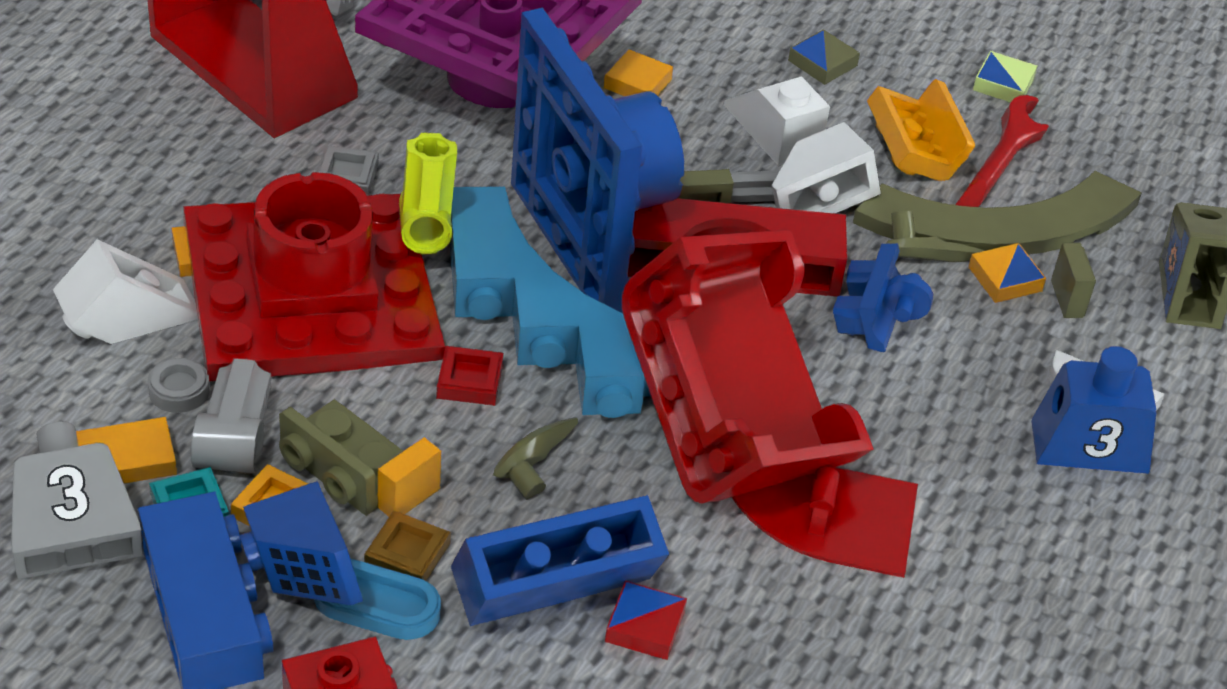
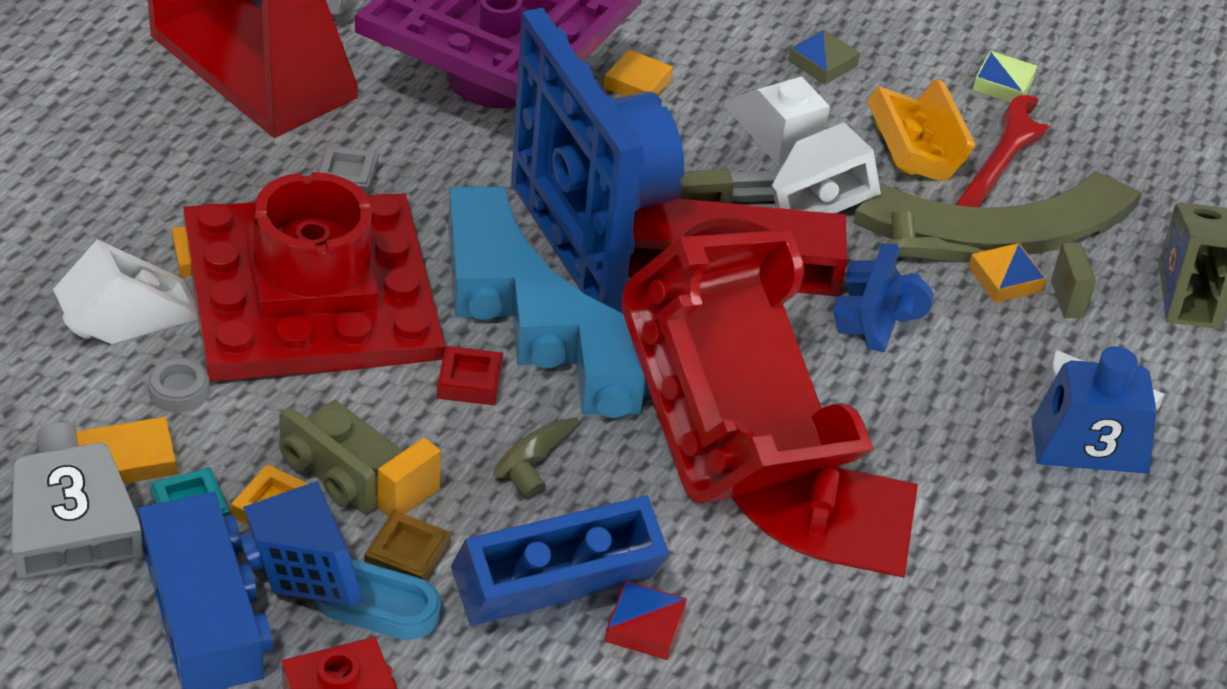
light grey piece [191,359,271,475] -> none
neon yellow piece [399,133,457,254] -> none

